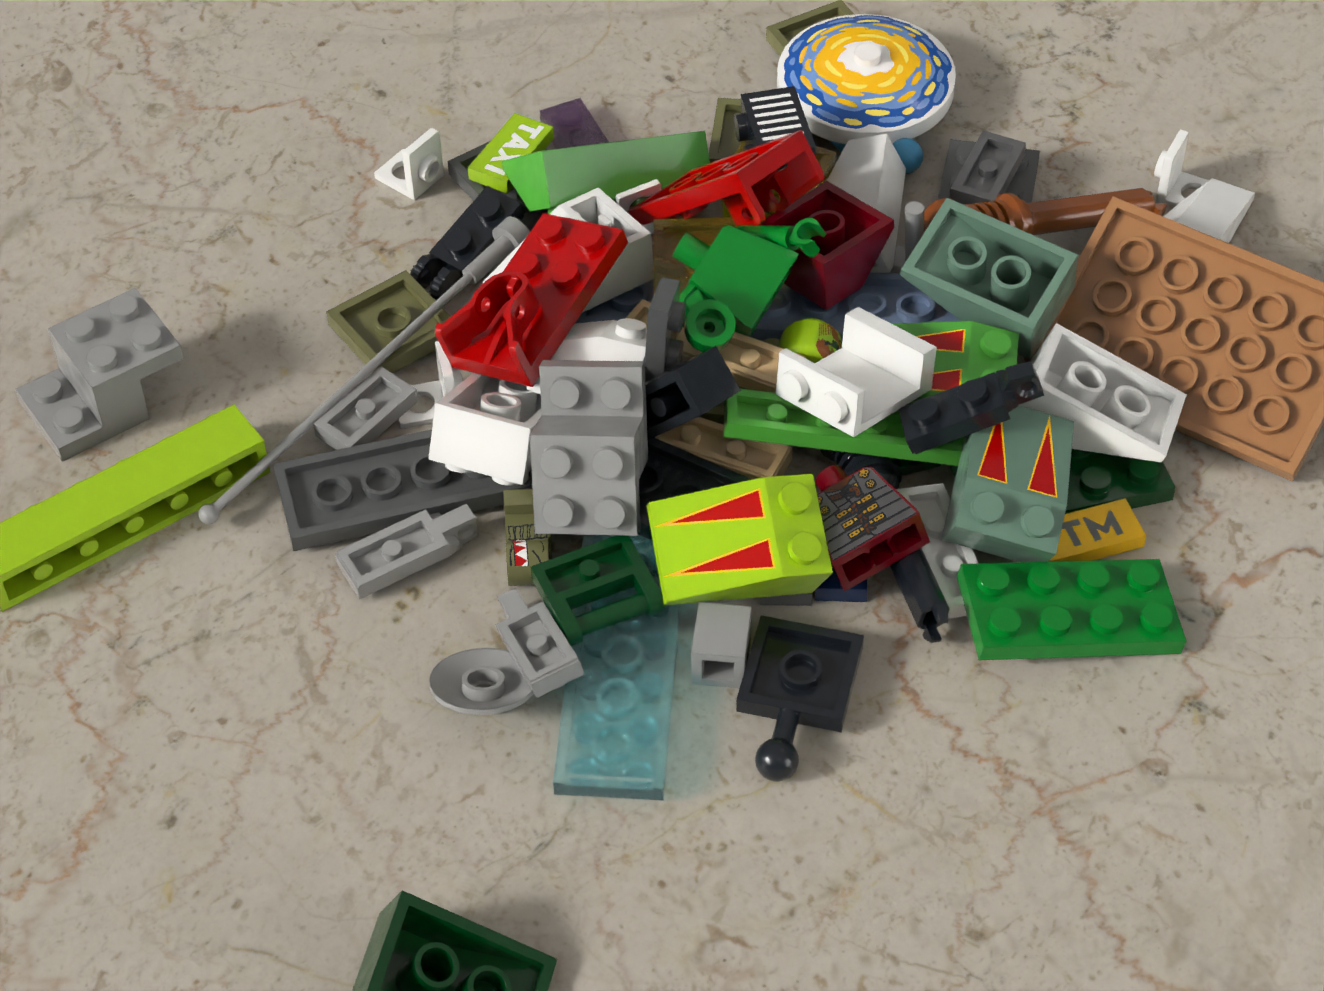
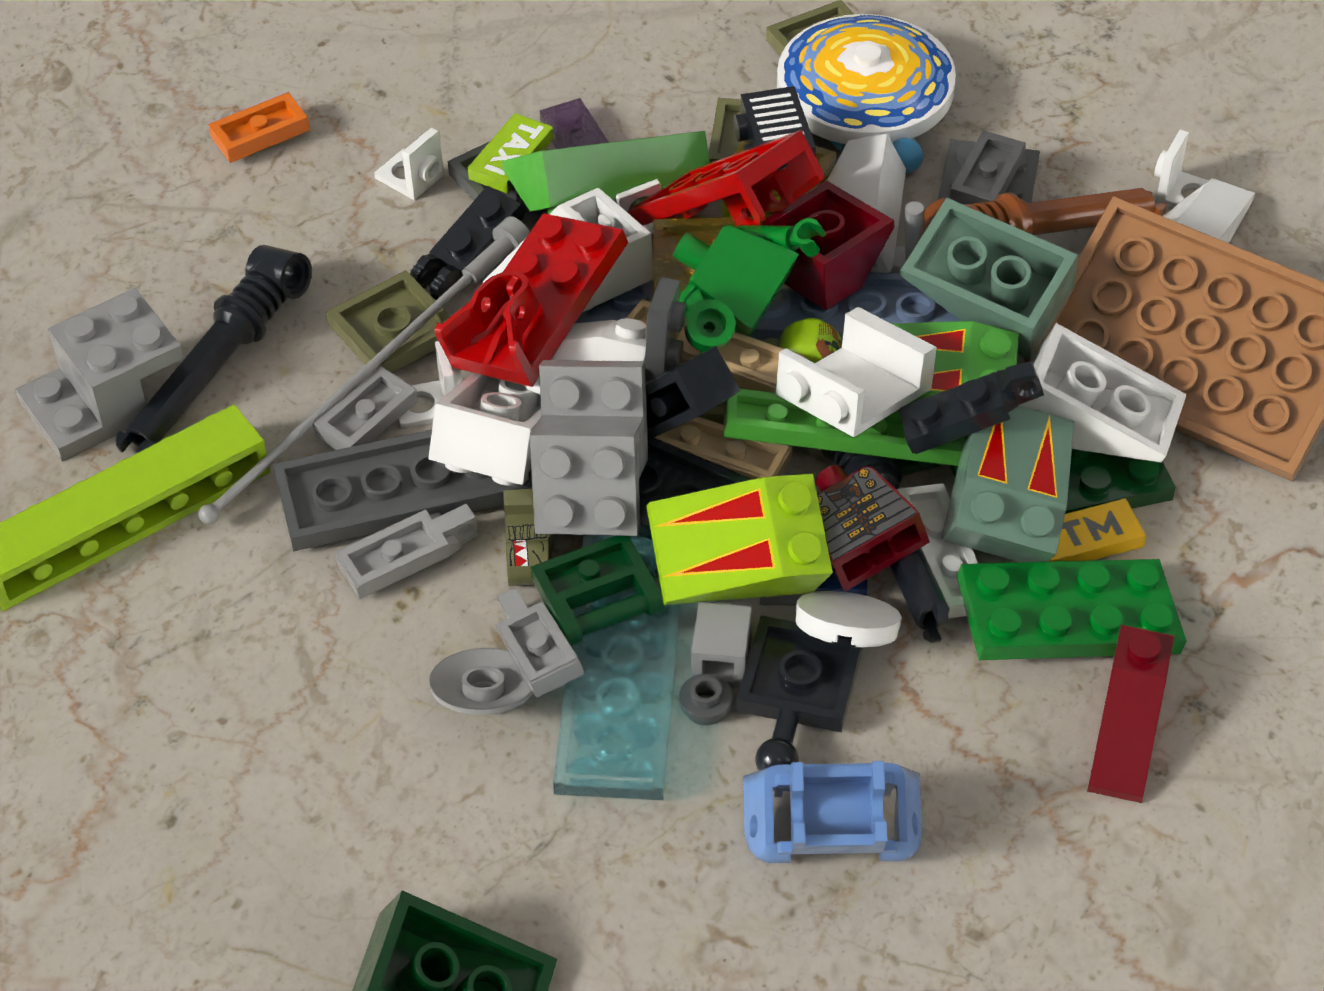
none -> black piece [116,244,312,453]
none -> orange plate [208,92,310,163]
none -> dark grey plate [679,674,733,725]
none -> medium blue piece [743,761,922,863]
none -> white tile [795,591,902,647]
none -> dark red slope [1087,625,1174,803]

